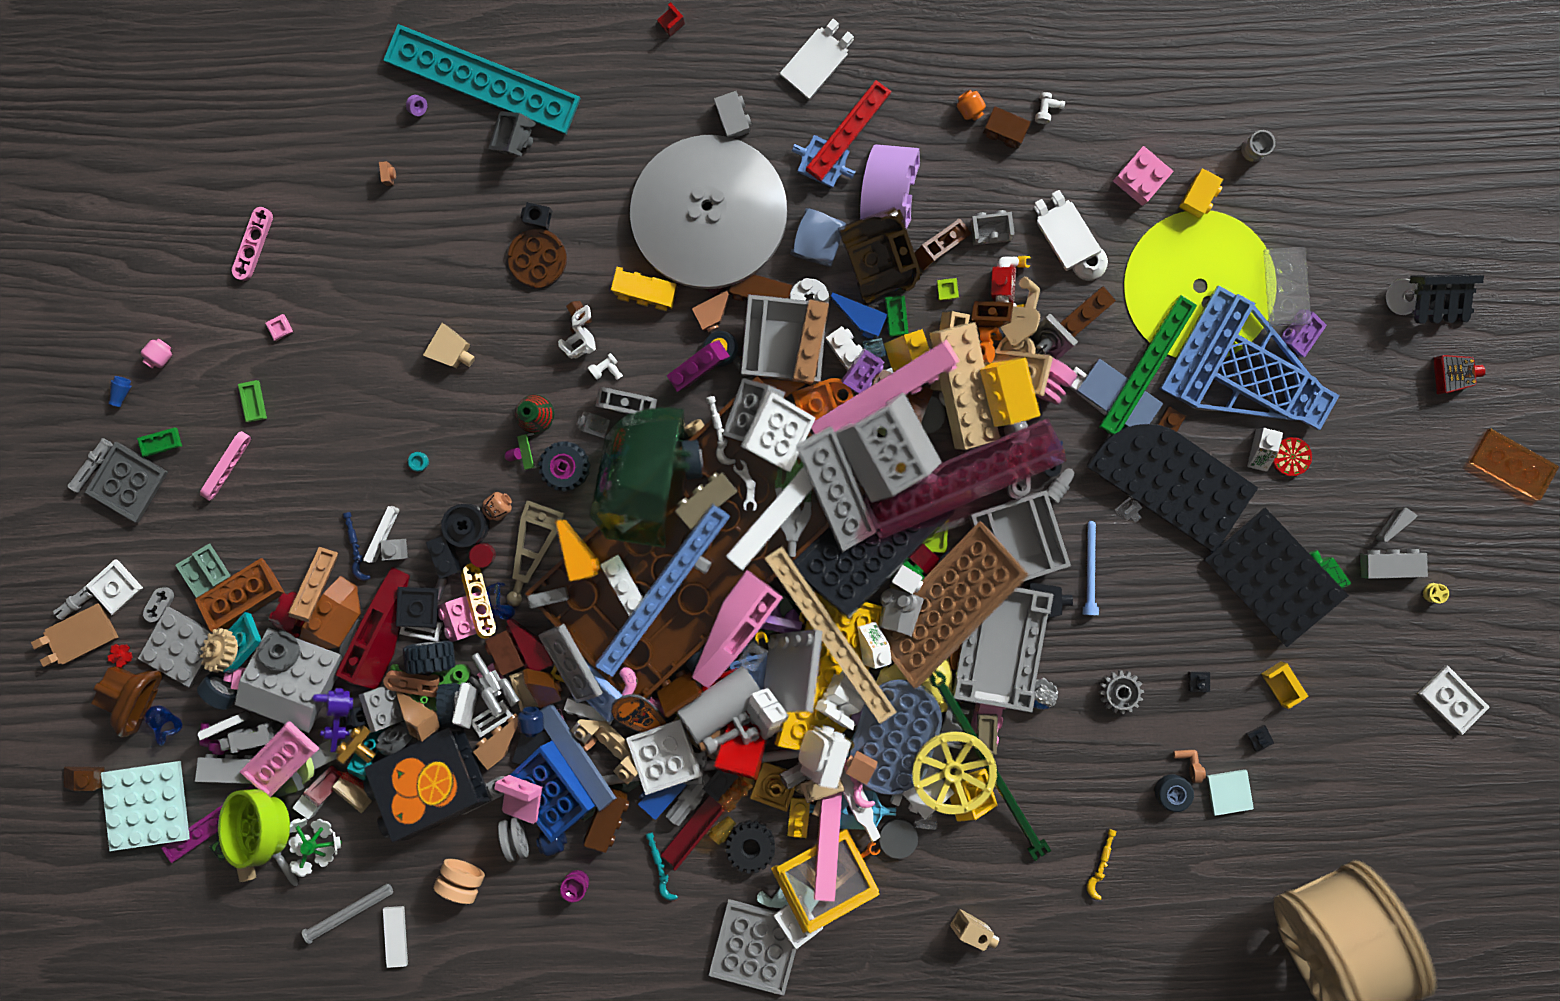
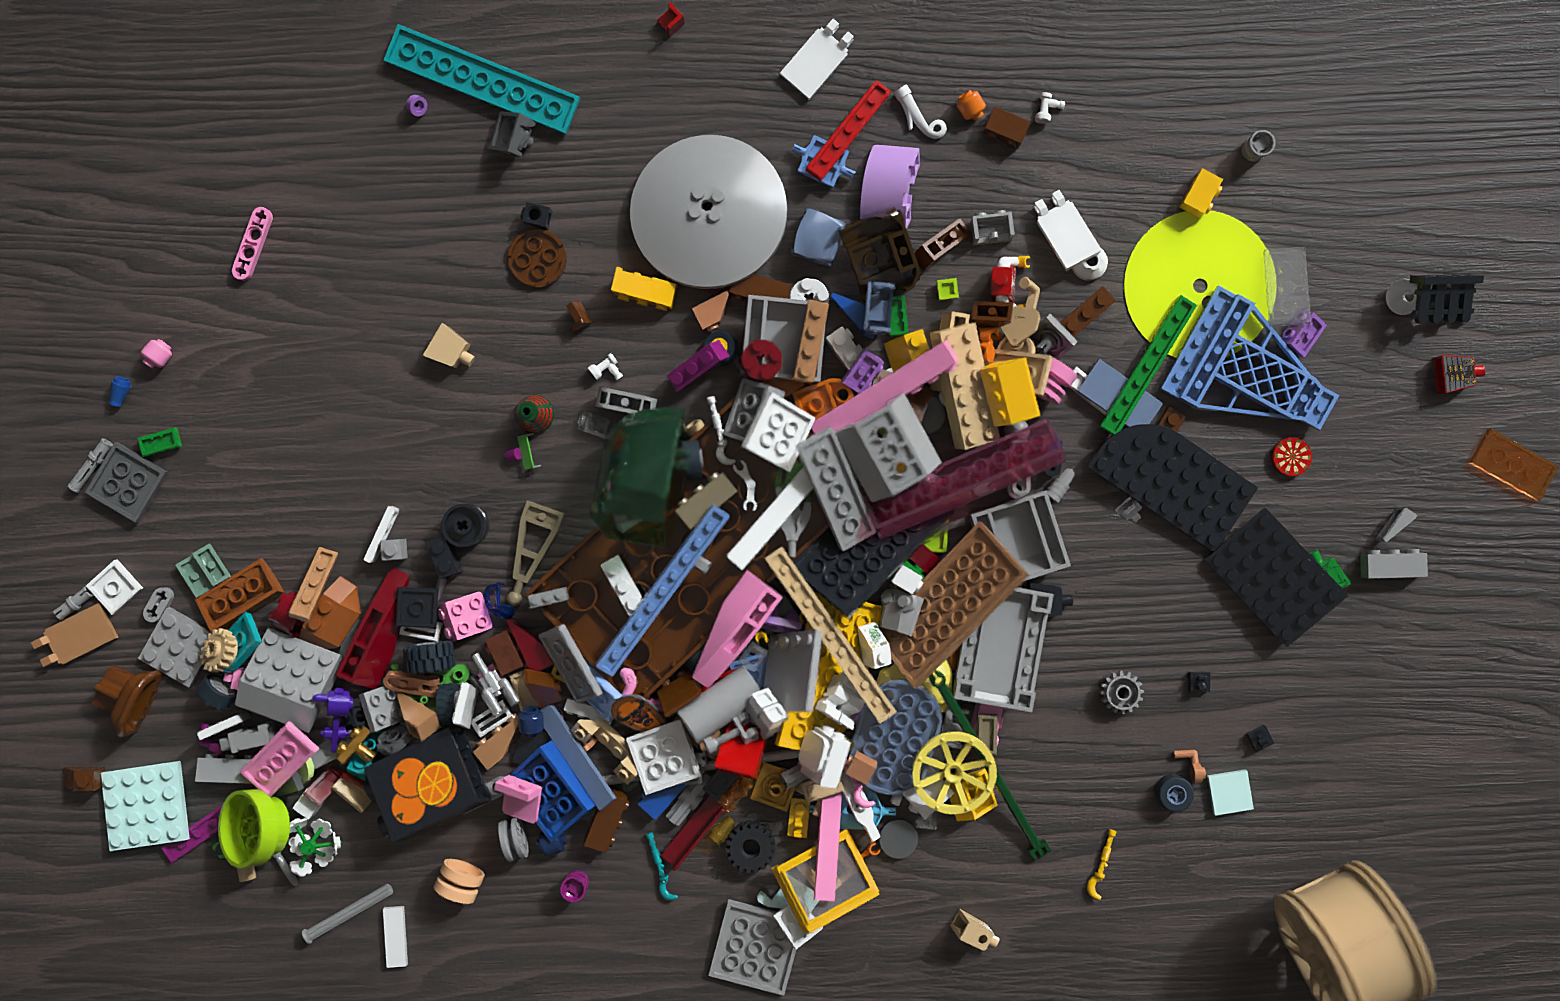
red plant [108,644,133,668] -> none
clear blue piece [144,705,182,747] -> none
bright pink beam [200,431,251,501] -> none
bright green tile [238,380,267,423] -> none
dark grey tile [258,631,300,671] -> none
bright pink tile [265,314,294,341] -> none
dark blue piece [343,512,371,581] -> none
nougat plate [379,161,396,186] -> none
teal tile [408,452,429,472] -> none
yellow beam [461,563,496,639] -> none
dark red piece [469,543,496,568] -> none
nougat head [482,492,512,521] -> none
black wheel [538,442,590,491] -> none
light orange slope [556,520,601,581] -> none
white piece [558,305,596,359] -> none
light grey brick [714,91,752,138] -> none
clear light blue tile [863,338,886,357] -> none
light grey piece [1033,678,1058,709] -> none
light blue piece [1083,521,1099,615] -> none
bright pink piece [1113,146,1173,206] -> none
white slope [1247,428,1283,471] -> none
yellow panel [1261,661,1309,709] -> none
white tile [1418,665,1489,735] -> none
light yellow wheel [1423,583,1449,604] -> none
none -> dark red brick [741,340,782,382]
none -> sand blue piece [863,282,895,335]
none -> white plant [894,85,947,139]

